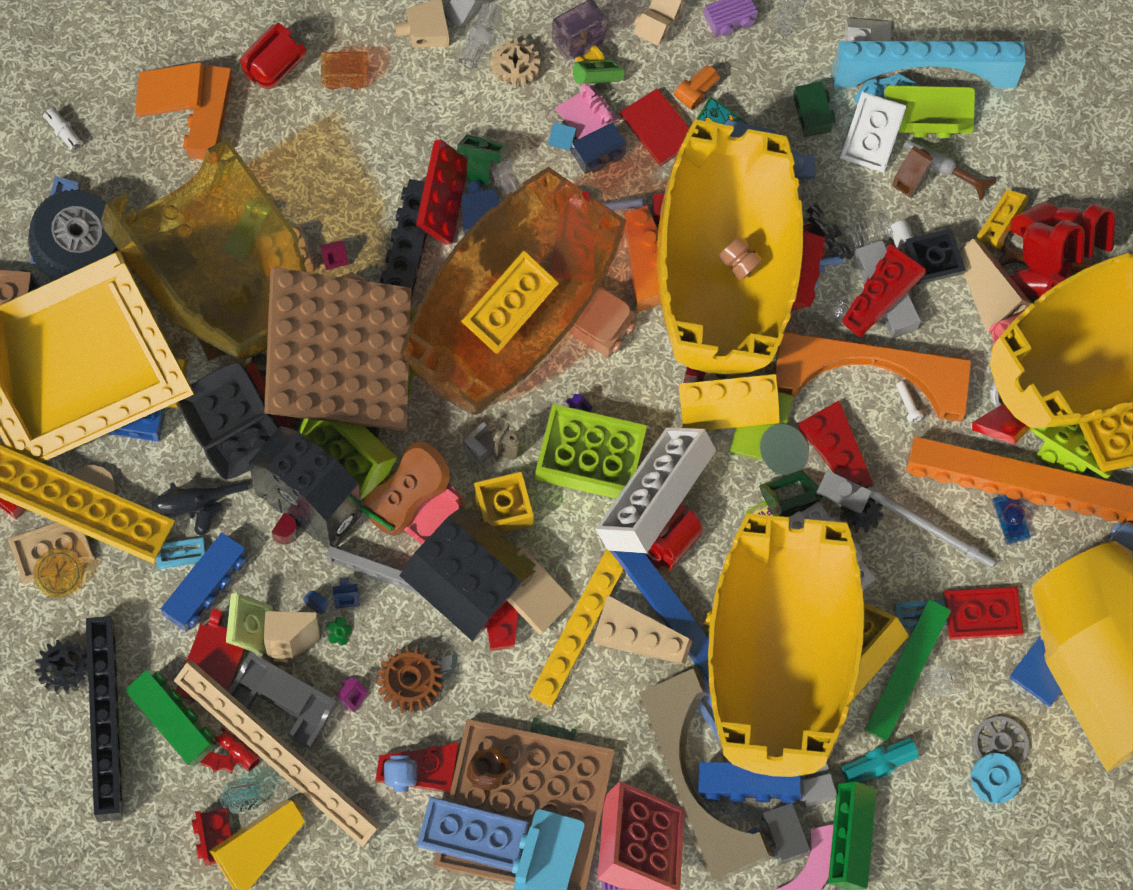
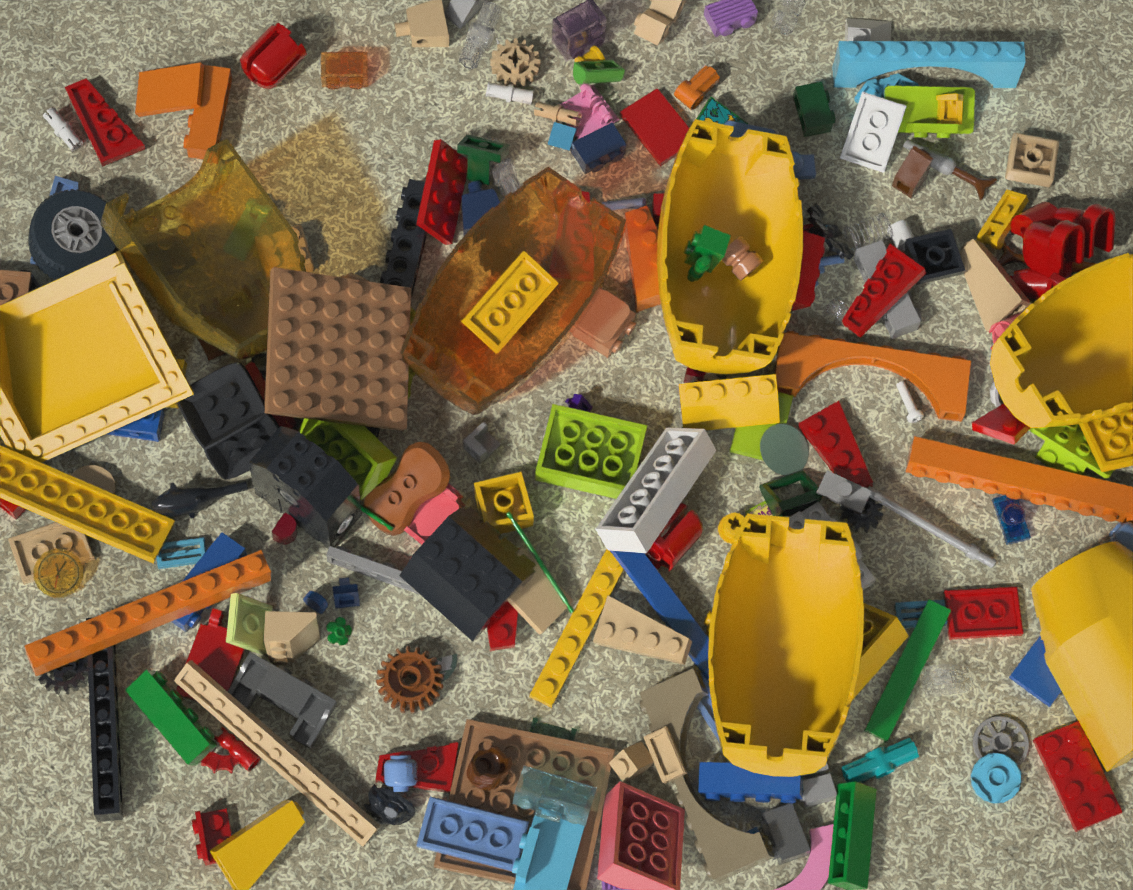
black arm [194,502,223,535] -> none
clear light blue head [220,778,260,814] -> none
magenta tile [320,240,349,270] -> none
magenta tile [334,677,369,713] -> none
dark tan hinge [493,422,519,460] -> none
none -> orange brick [24,550,271,676]
none -> red wing [65,78,145,167]
none -> black hat [364,784,416,825]
none -> white pin [486,82,534,105]
none -> green piece [506,511,575,613]
none -> clear light blue piece [512,766,597,826]
none -> tan pin [534,101,582,126]
none -> tan brick [609,741,654,783]
none -> tan tile [644,726,687,784]
none -> green brick [683,225,731,282]
none -> yellow piece [718,512,744,544]
none -> yellow tile [936,94,964,124]
none -> tan brick [1005,132,1059,187]
none -> red plate [1033,721,1122,832]

